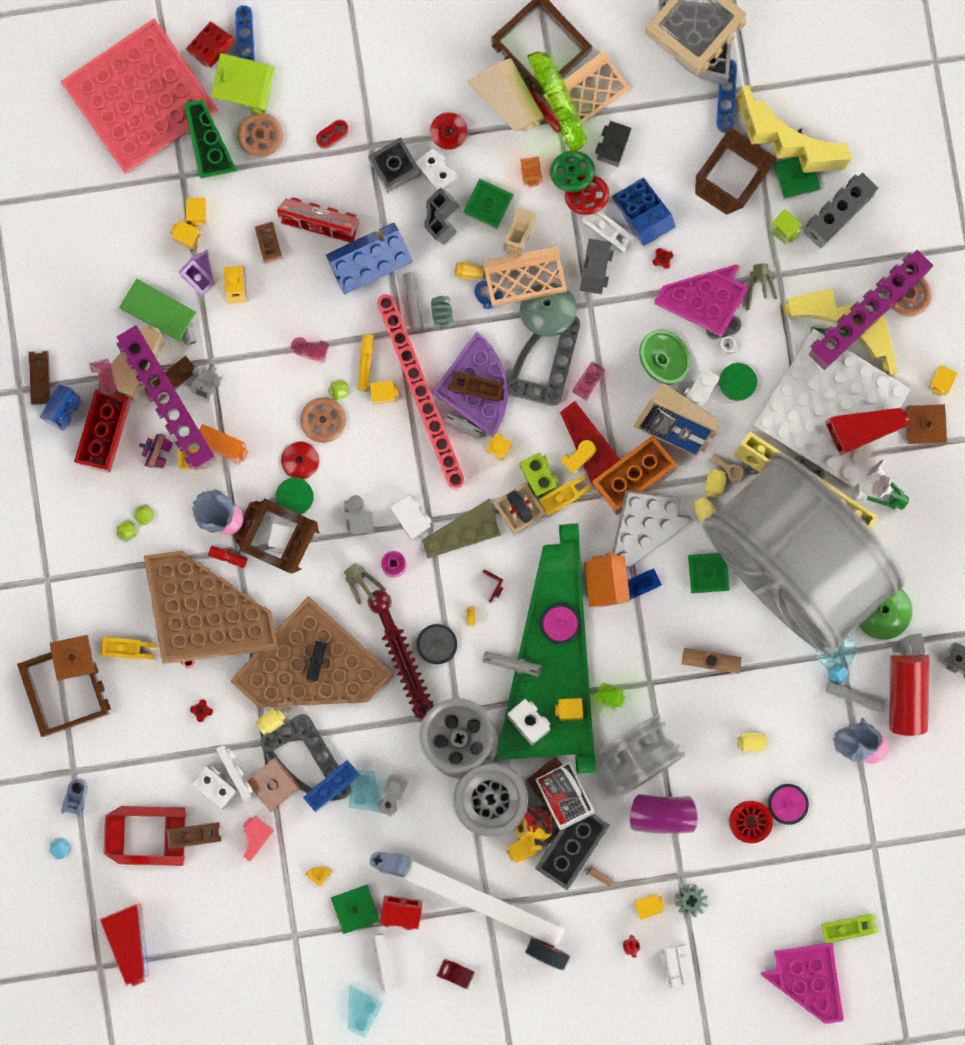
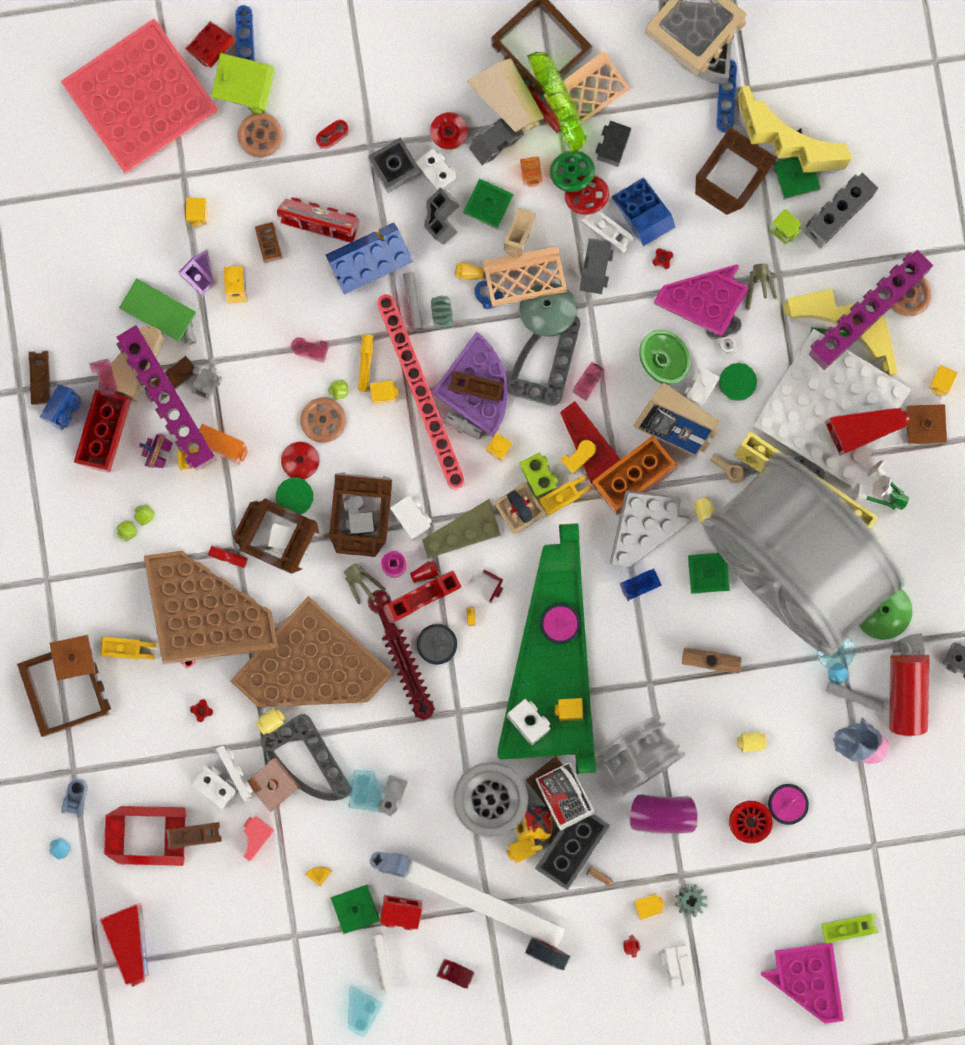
yellow brick [170,220,202,250] -> none
green wedge [183,99,237,179] -> none
sand blue hair [192,489,244,535] -> none
blue plate [303,760,360,813] -> none
black pin [306,641,328,681] -> none
light grey wheel [420,698,498,778] -> none
light grey pin [483,651,541,677] -> none
orange brick [584,553,630,607] -> none
clear neon green brick [593,682,625,710] -> none
light yellow brick [704,469,727,498] -> none
none -> reddish brown wedge [328,472,392,557]
none -> red arch [381,570,462,623]
none -> red cone [410,560,440,583]
none -> dark grey brick [469,118,524,165]

